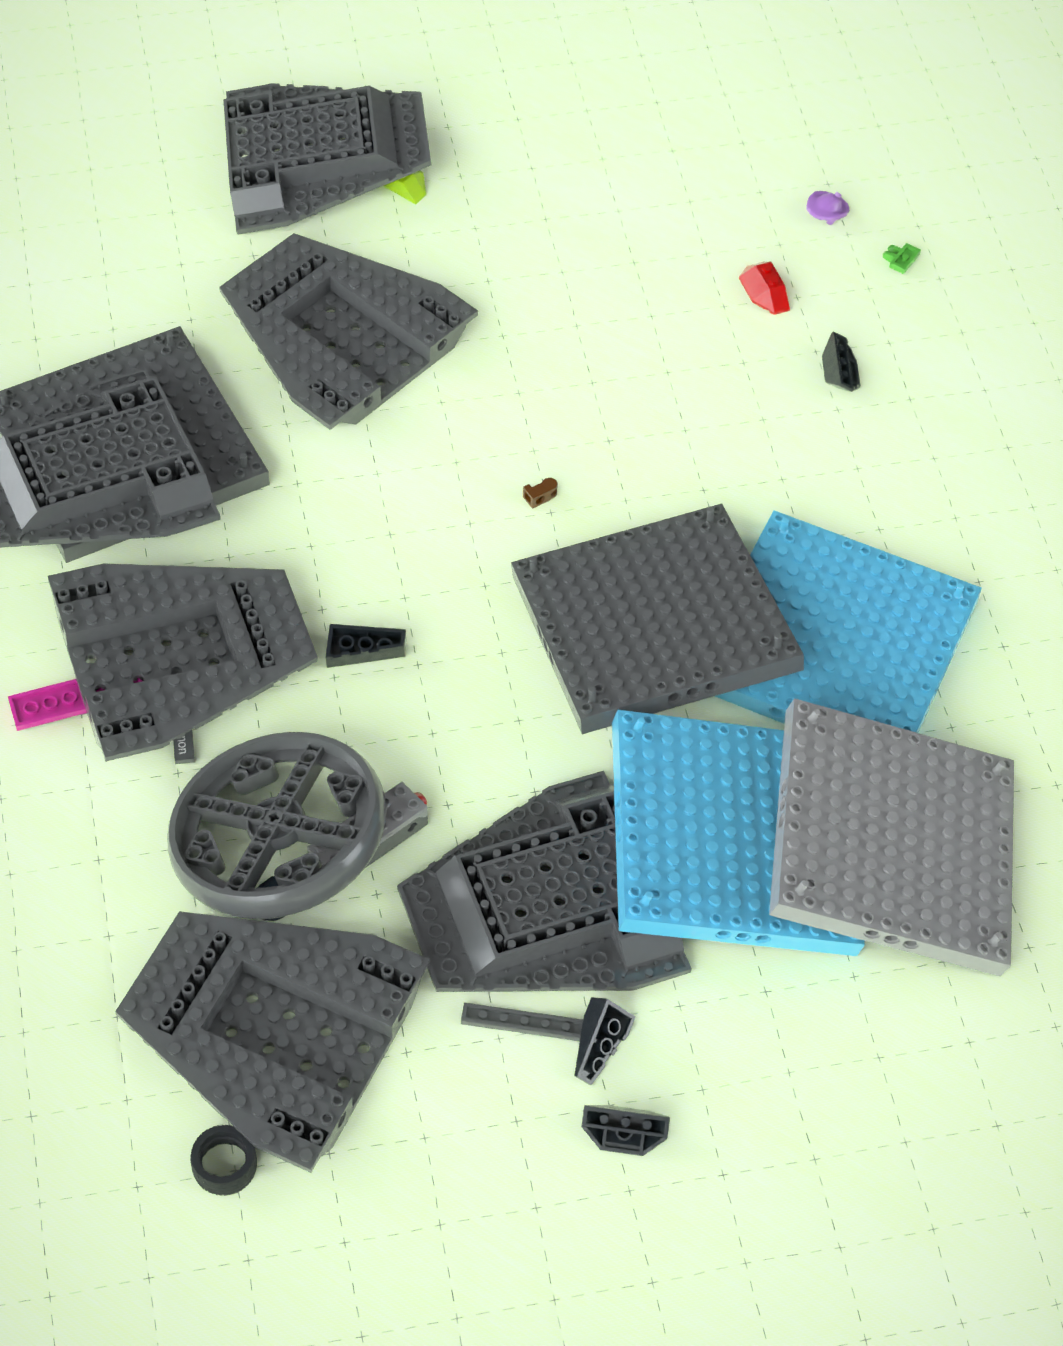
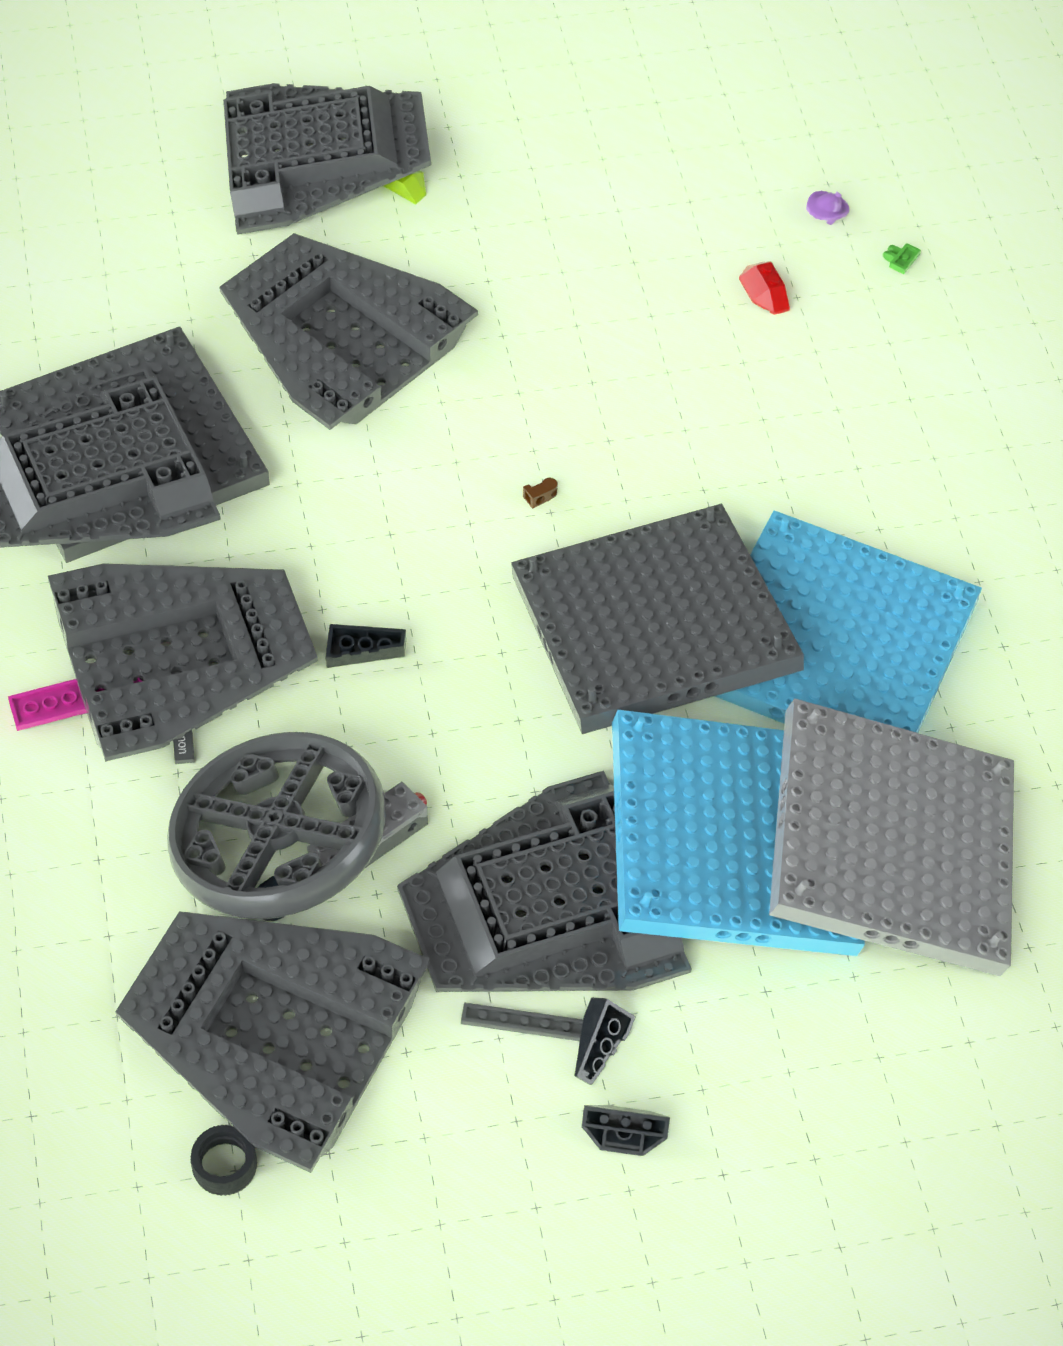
black wedge [822,331,861,392] -> none

